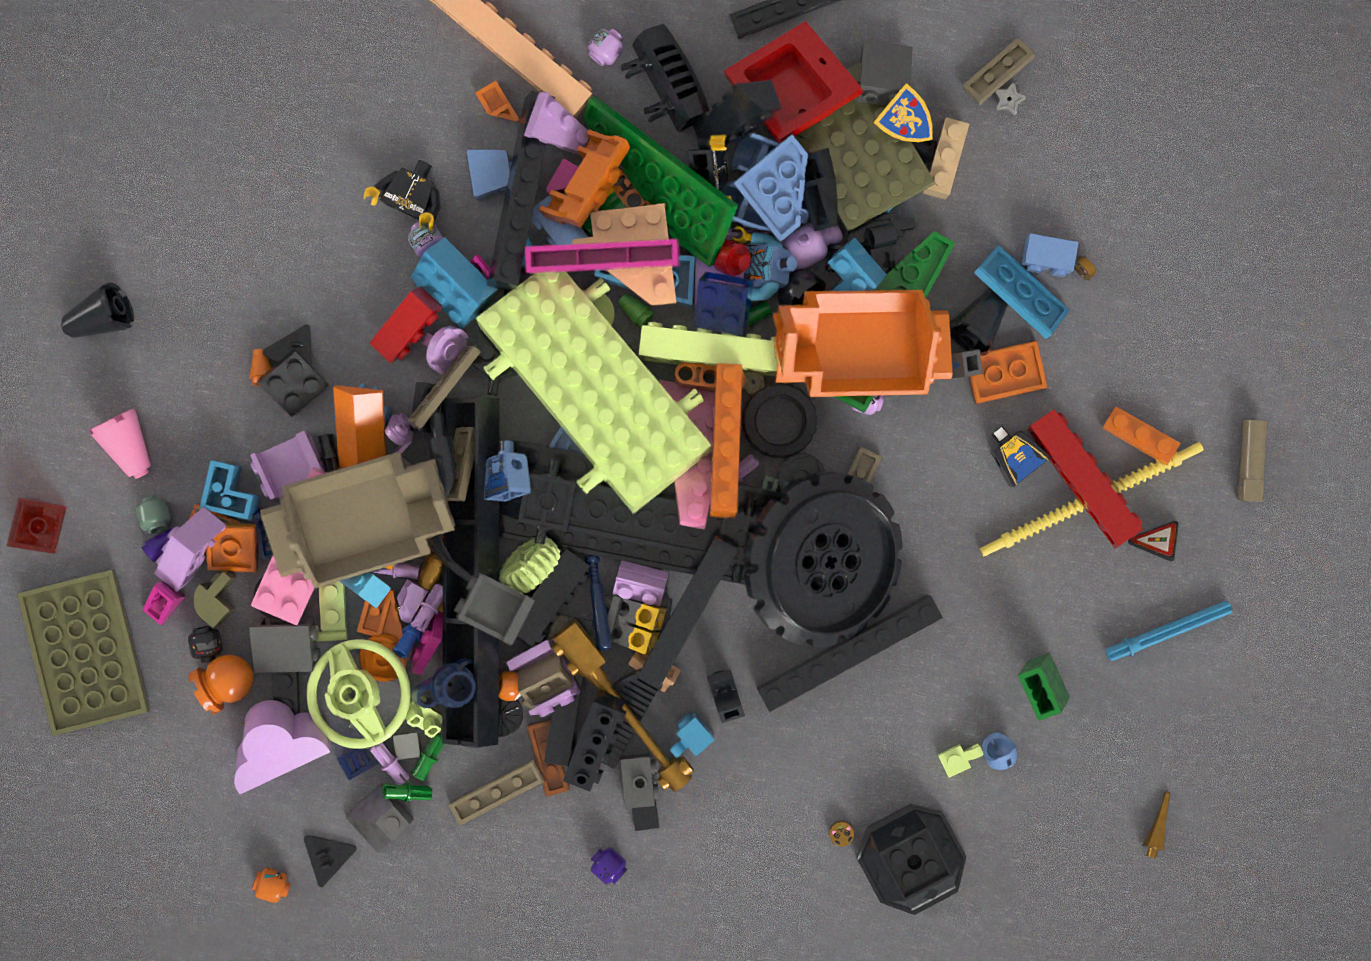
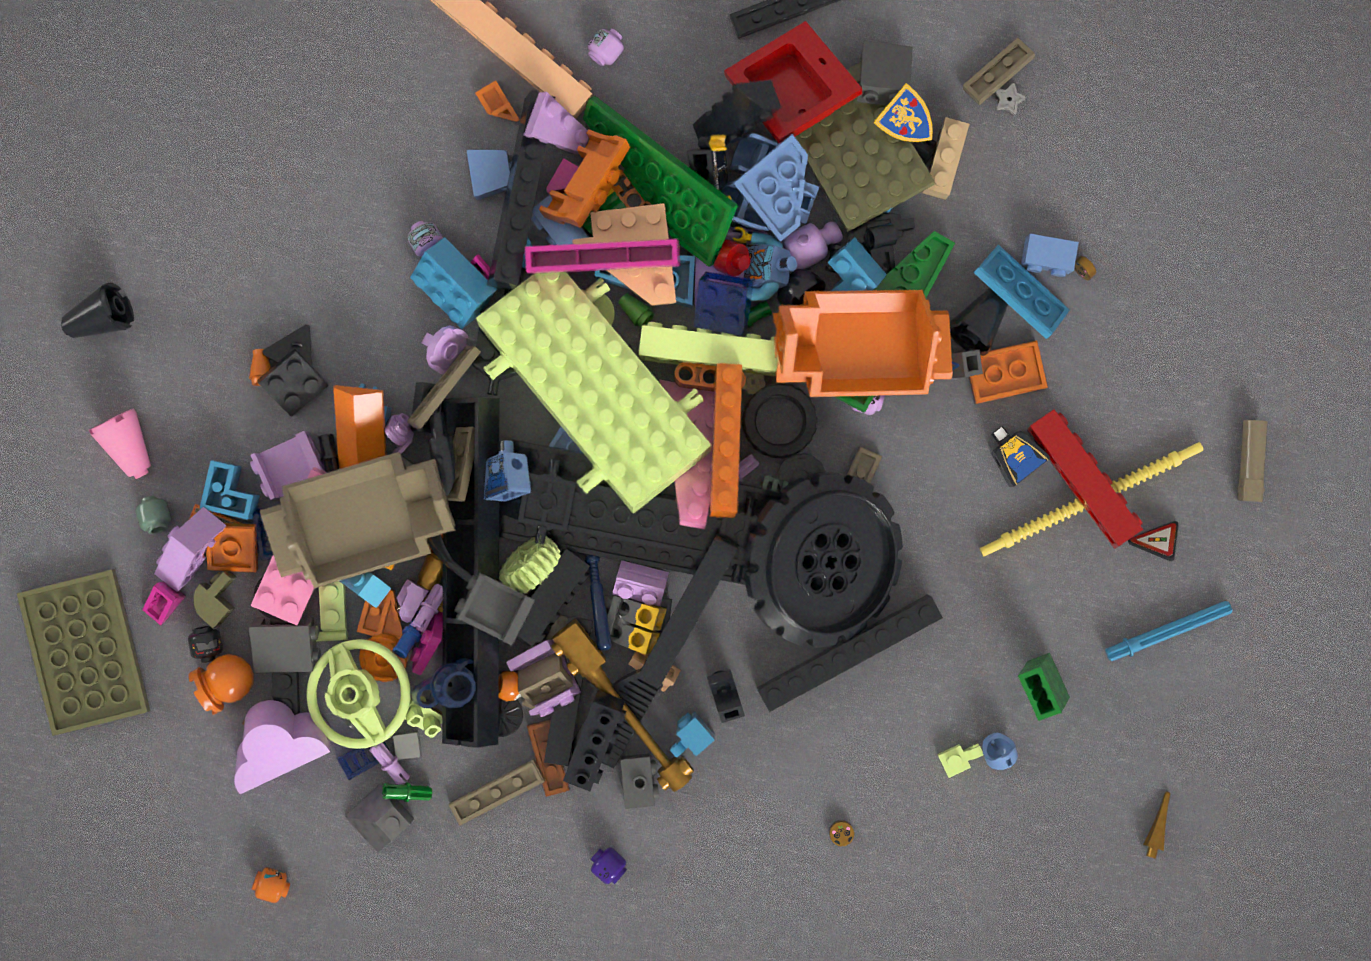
clear red slope [6,498,67,554] -> none
dark purple cone [141,528,172,562] -> none
black piece [304,835,357,887] -> none
black torso [363,160,441,231] -> none
red brick [369,287,442,363] -> none
lavender axle [371,562,420,580] -> none
green axle [411,733,445,781] -> none
black piece [621,24,710,132] -> none
black tile [632,802,659,831] -> none
black slope [803,148,838,231] -> none
black piece [856,804,966,915] -> none
orange plate [1102,406,1181,466] -> none

